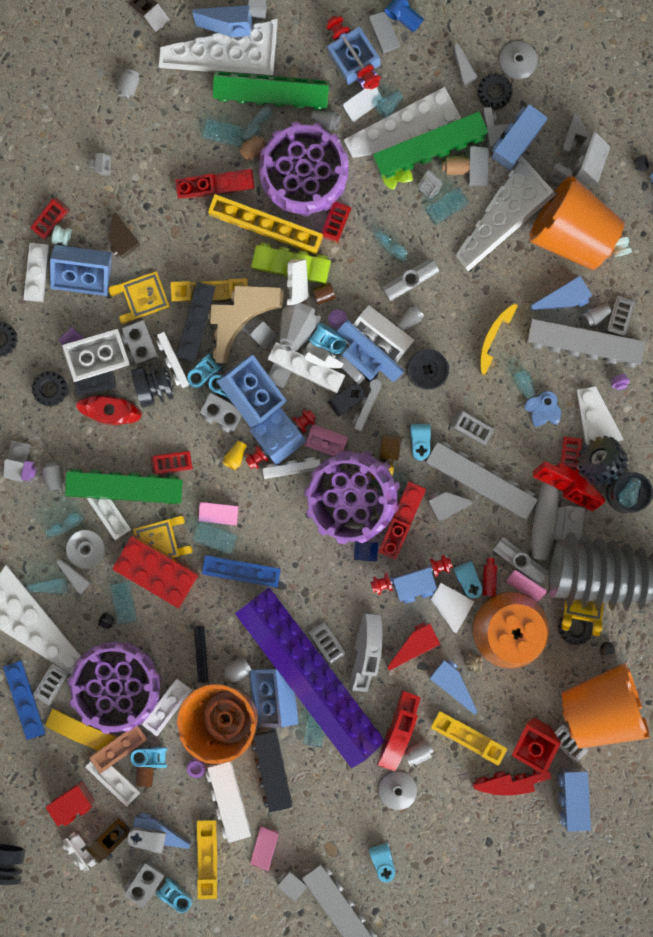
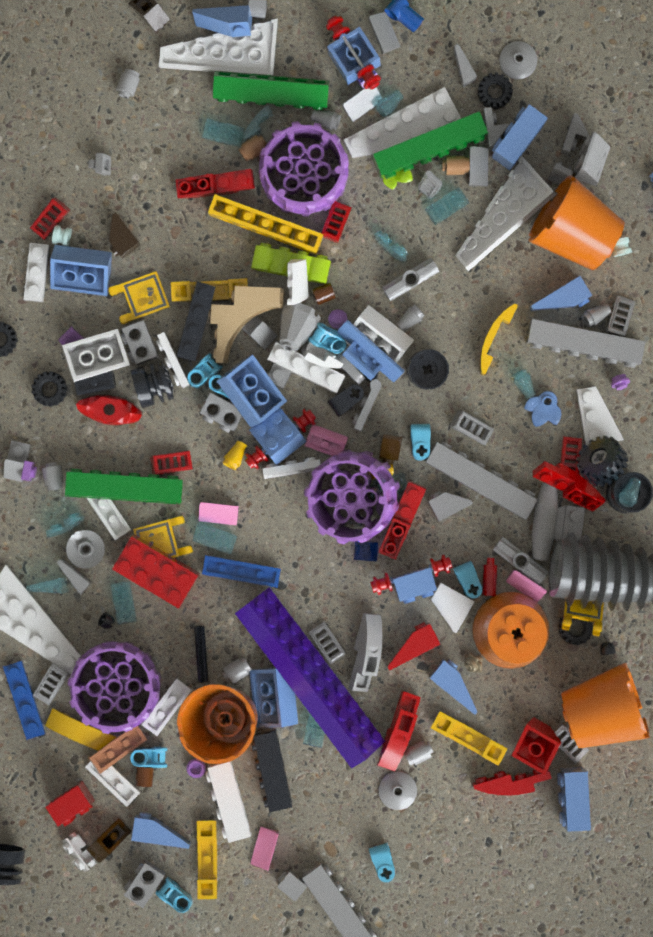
light grey piece [128,827,166,853] -> none
black hinge [633,155,649,171] -> none

